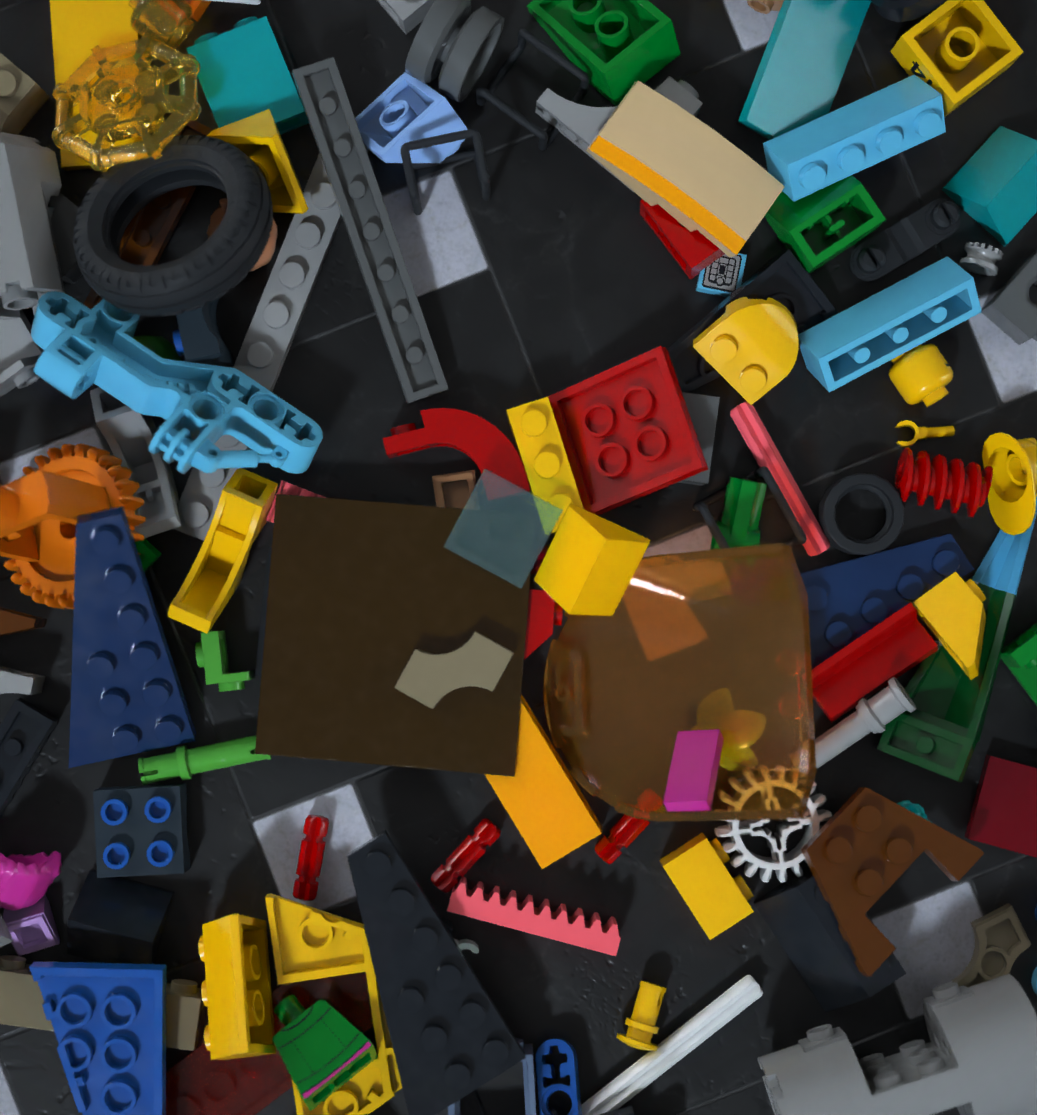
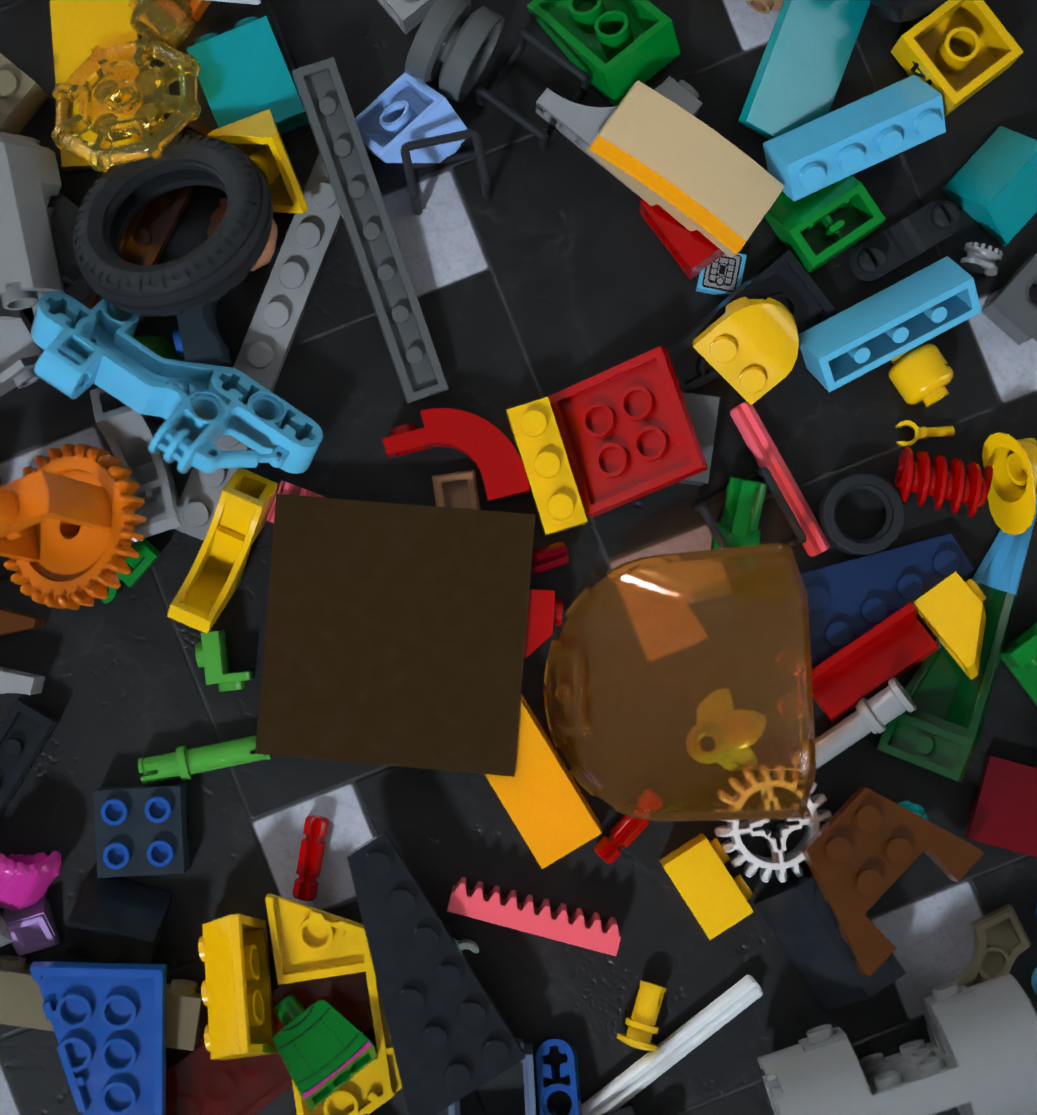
dark blue wing [69,506,196,768] -> none
dark tan tile [394,631,515,709] -> none
red axle [431,818,501,893] -> none
clear light blue tile [444,469,563,588] -> none
yellow slope [534,503,650,616] -> none
dark pink tile [663,729,724,812] -> none

